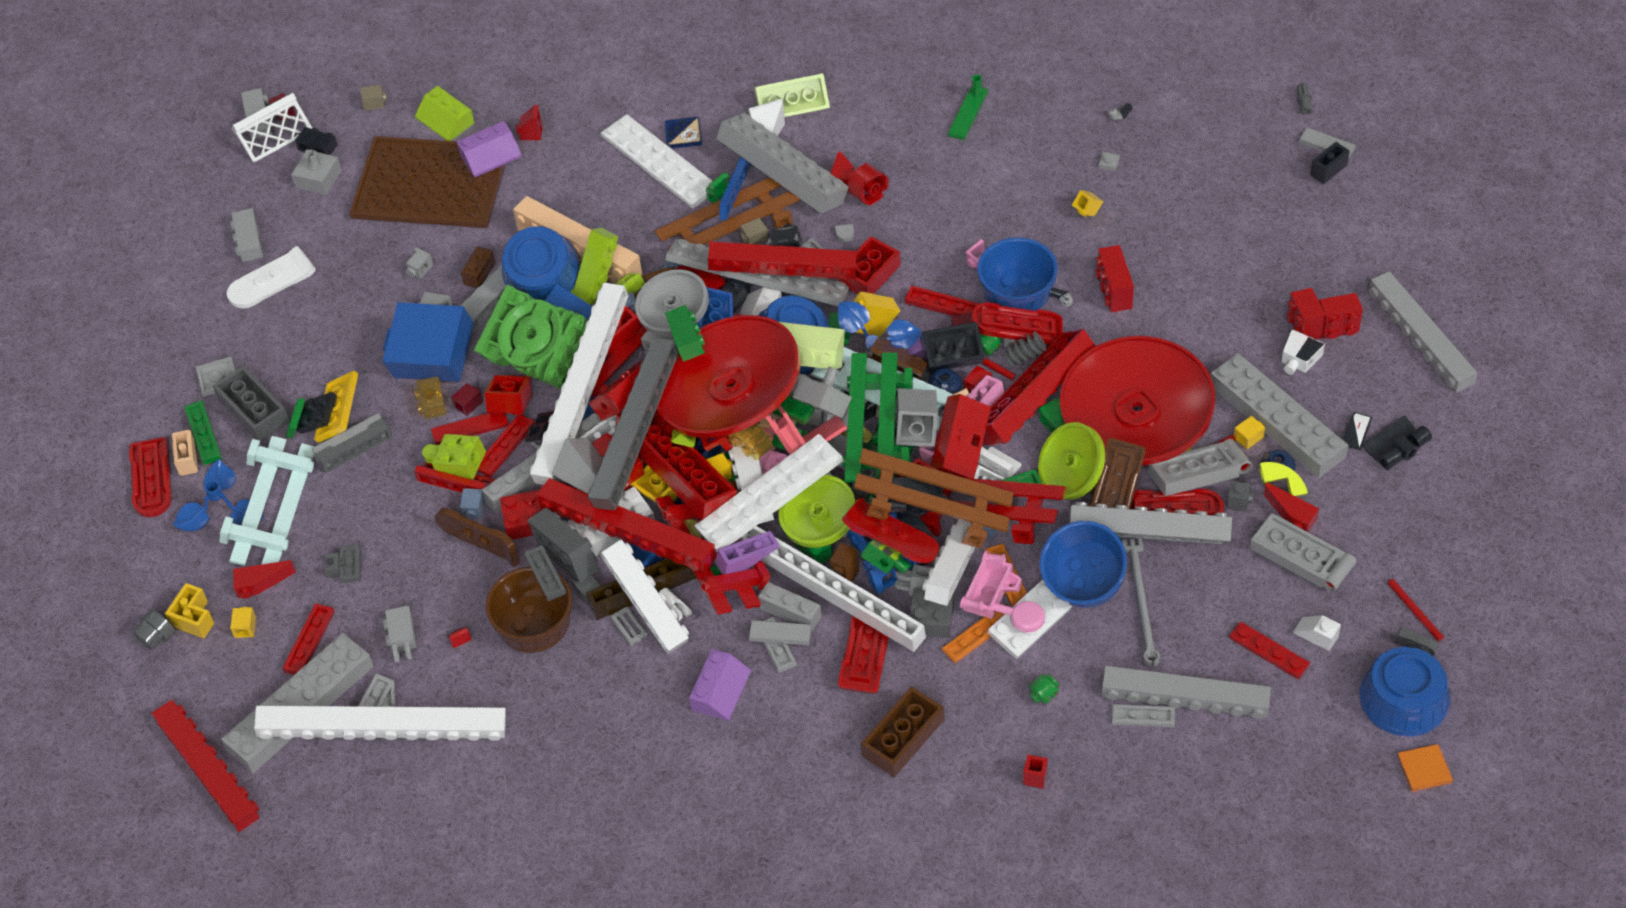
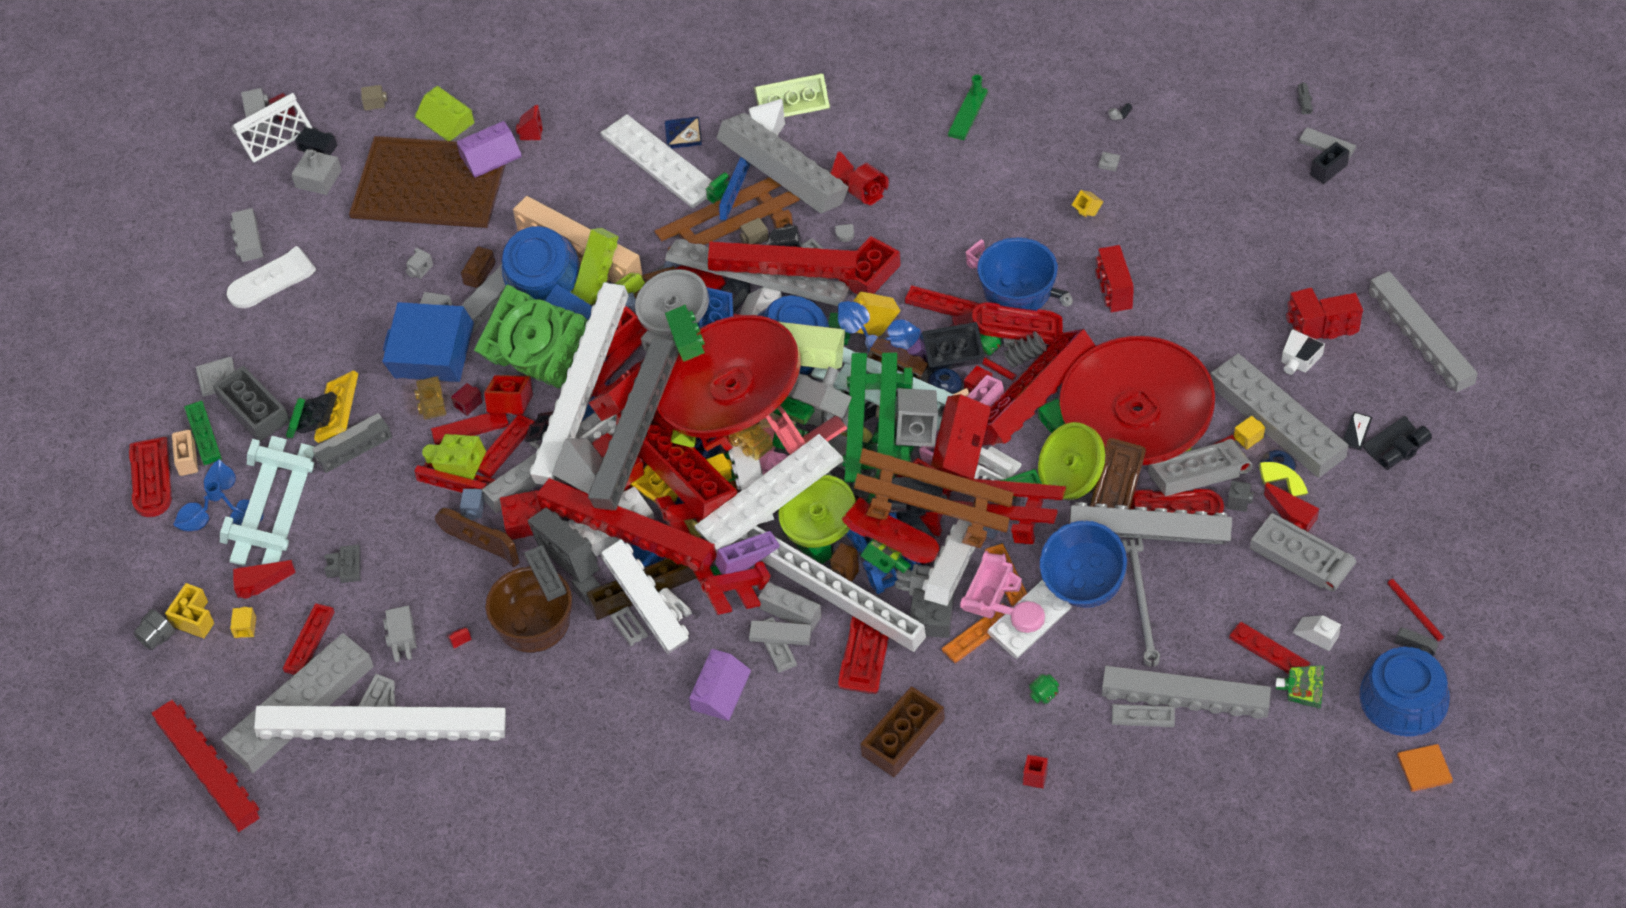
none -> torso [1276,665,1324,708]

